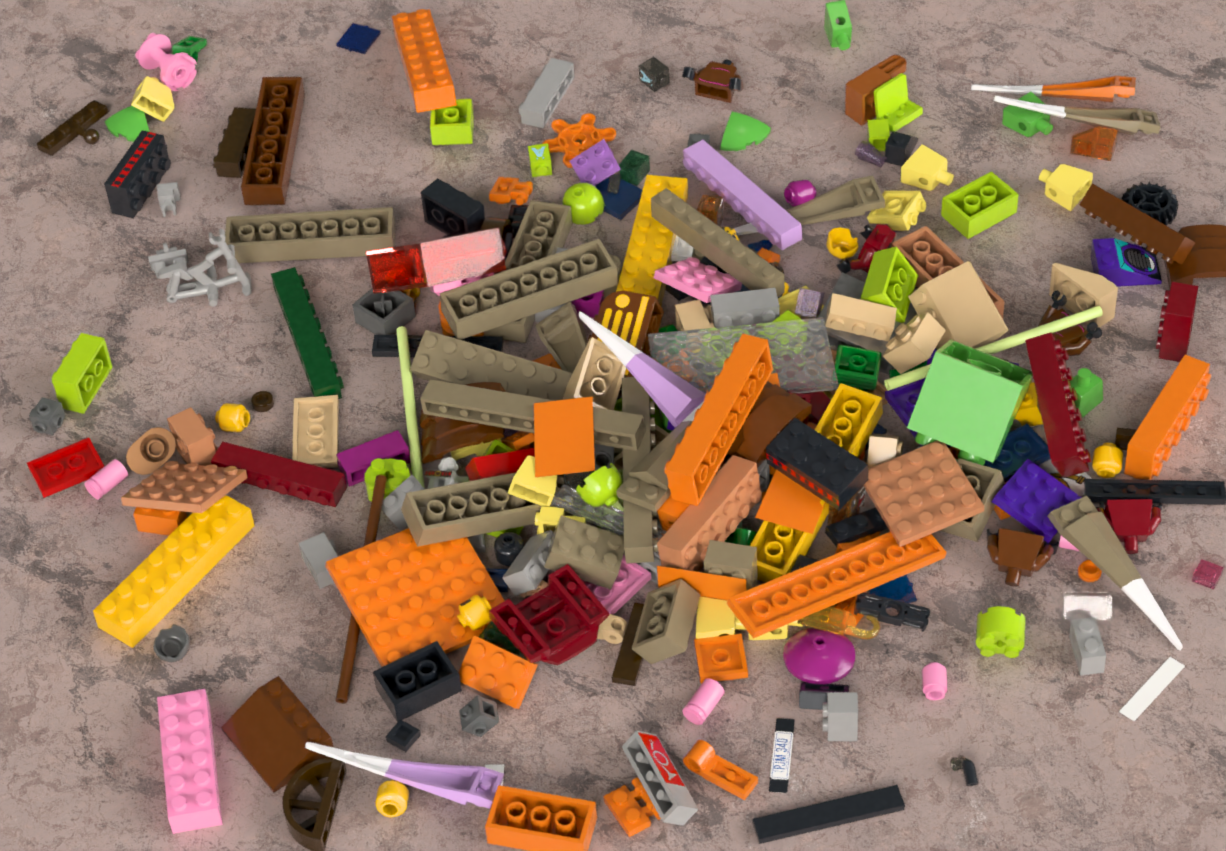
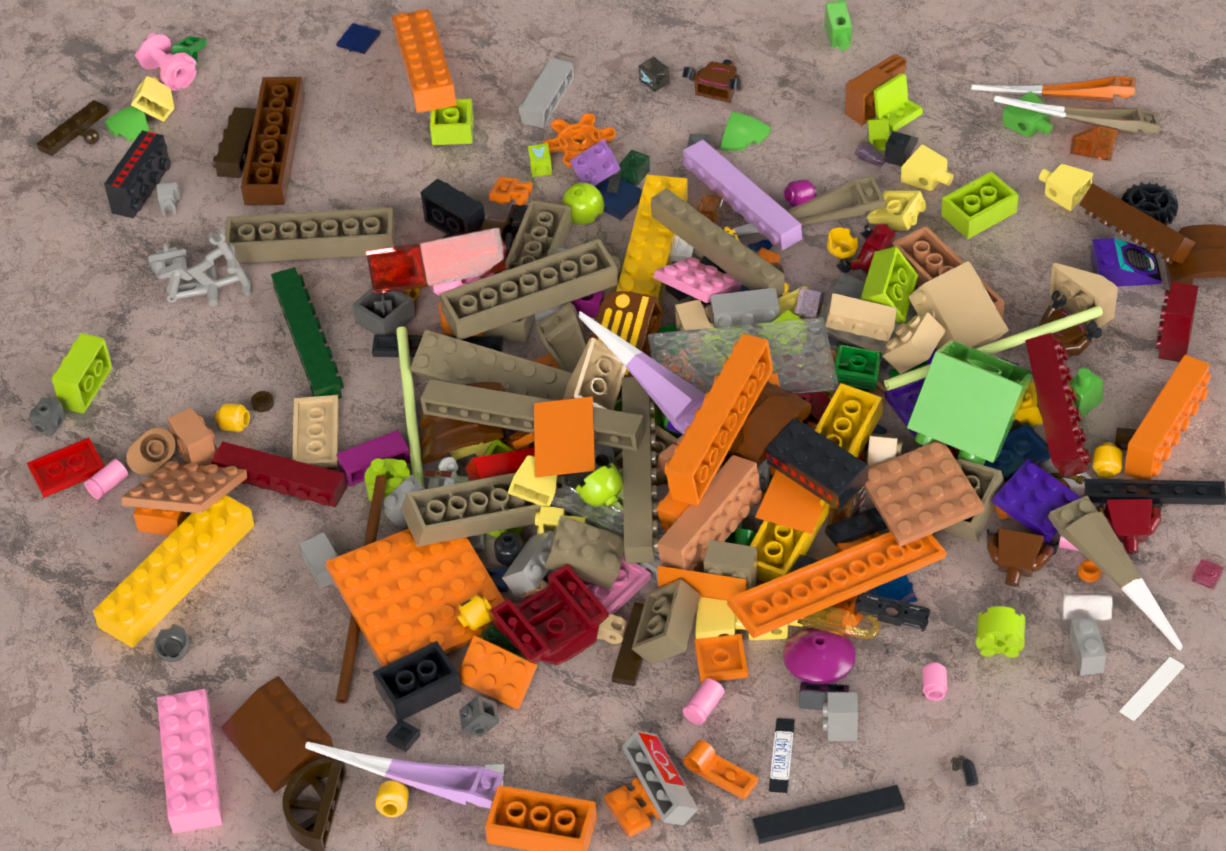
dark tan plate [616,401,704,512] -> none

